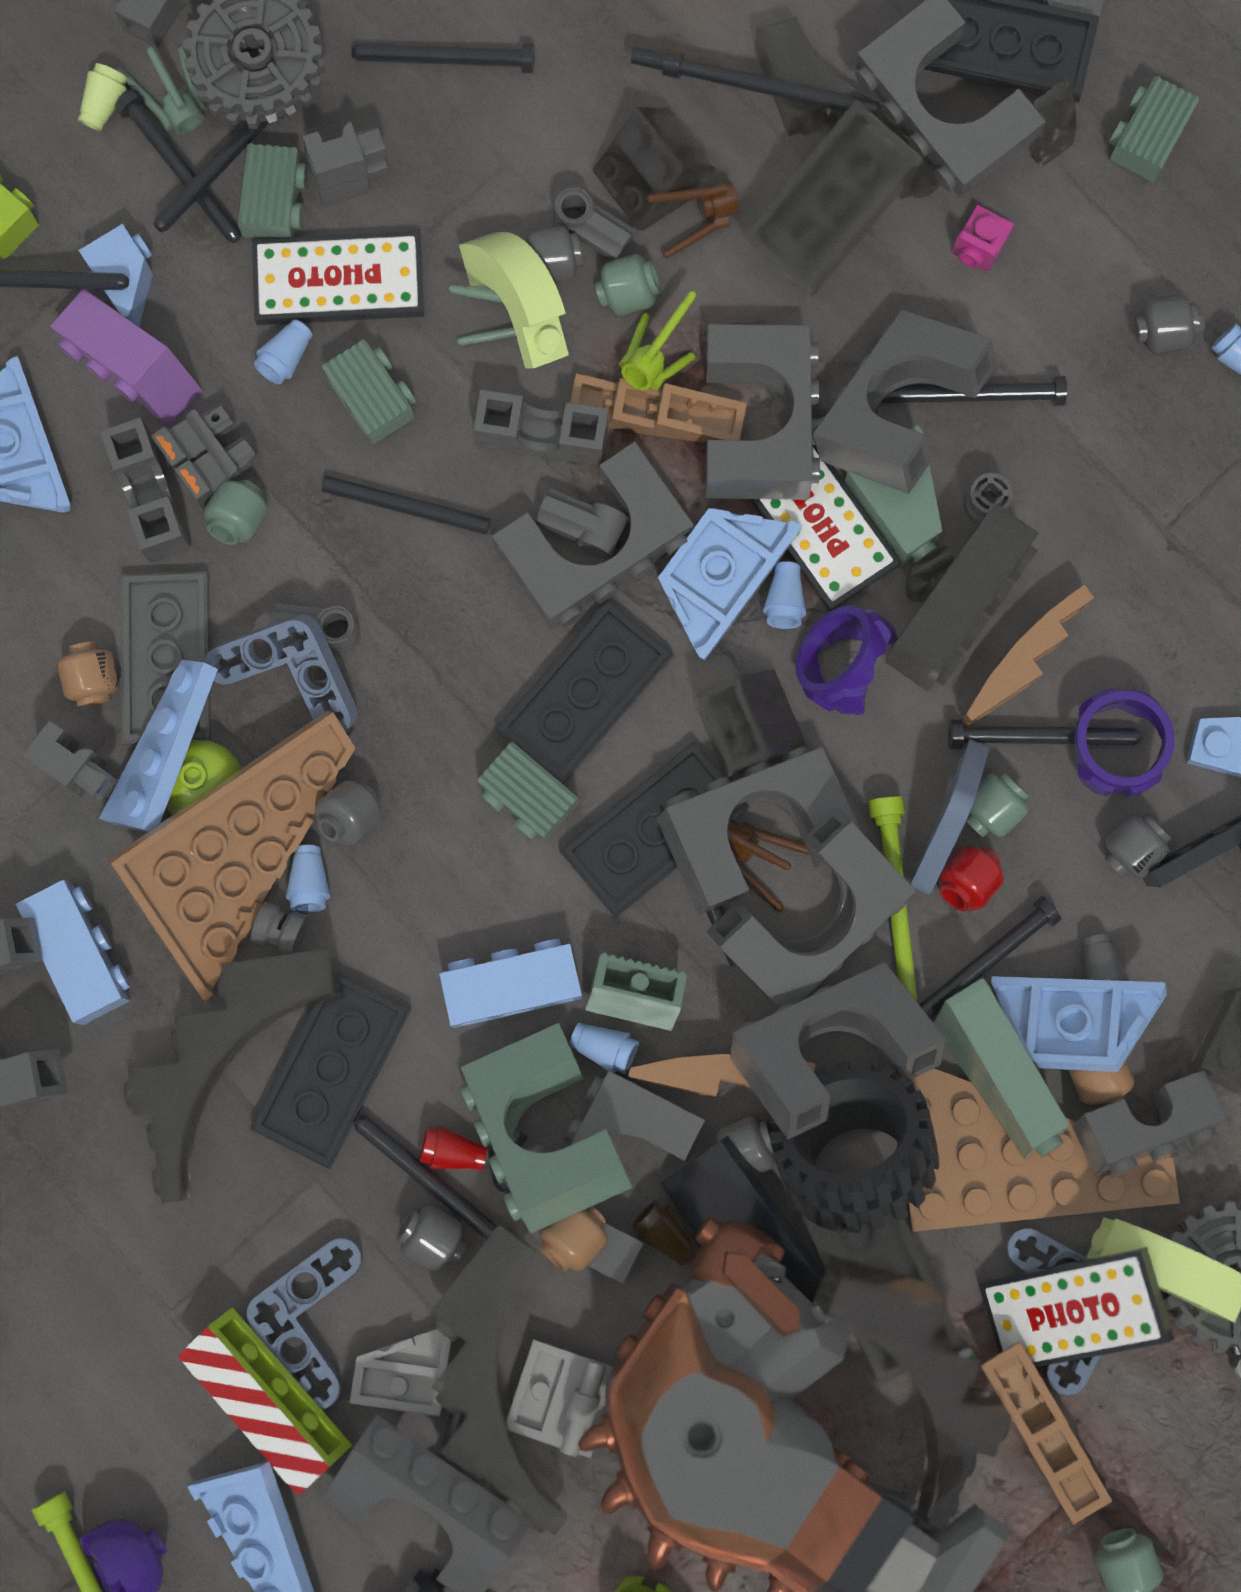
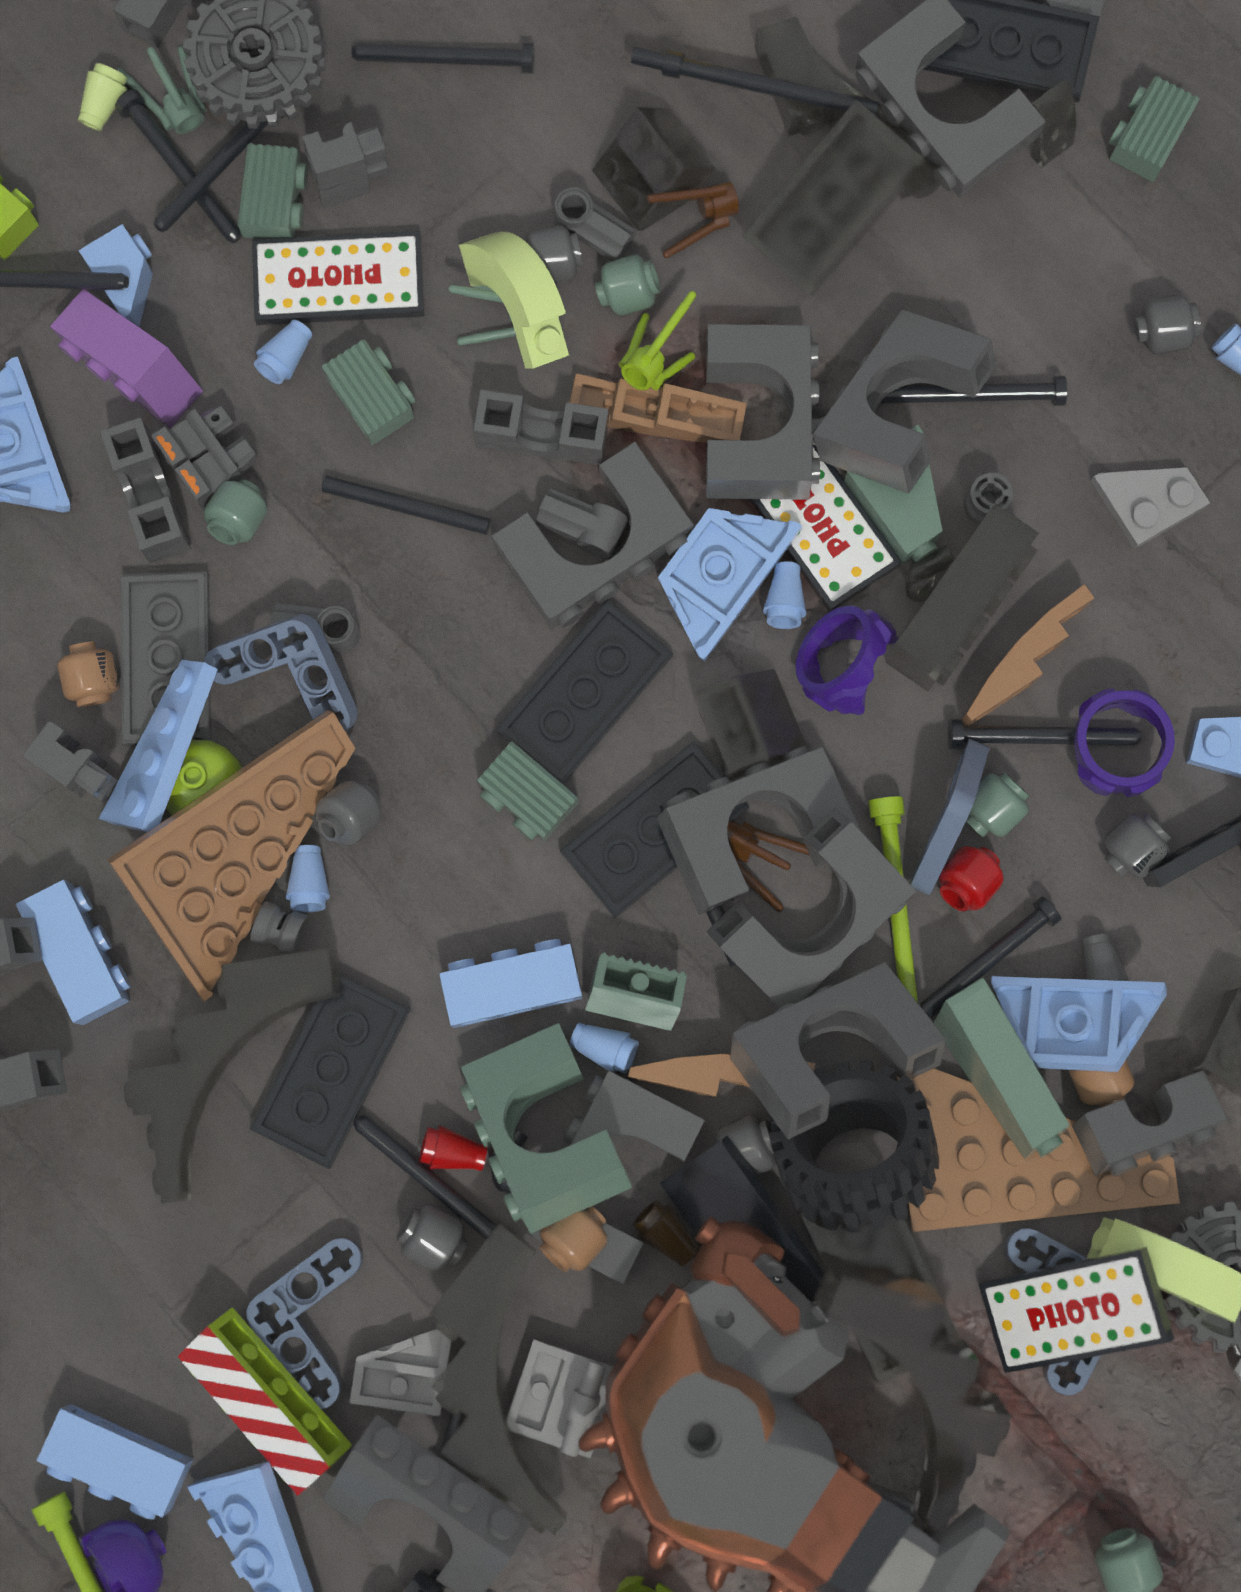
dark pink bracket [951,205,1014,272] -> none
medium nougat slope [980,1342,1112,1525] -> none
none -> light blue brick [37,1404,194,1519]
none -> light grey wing [1091,467,1210,549]

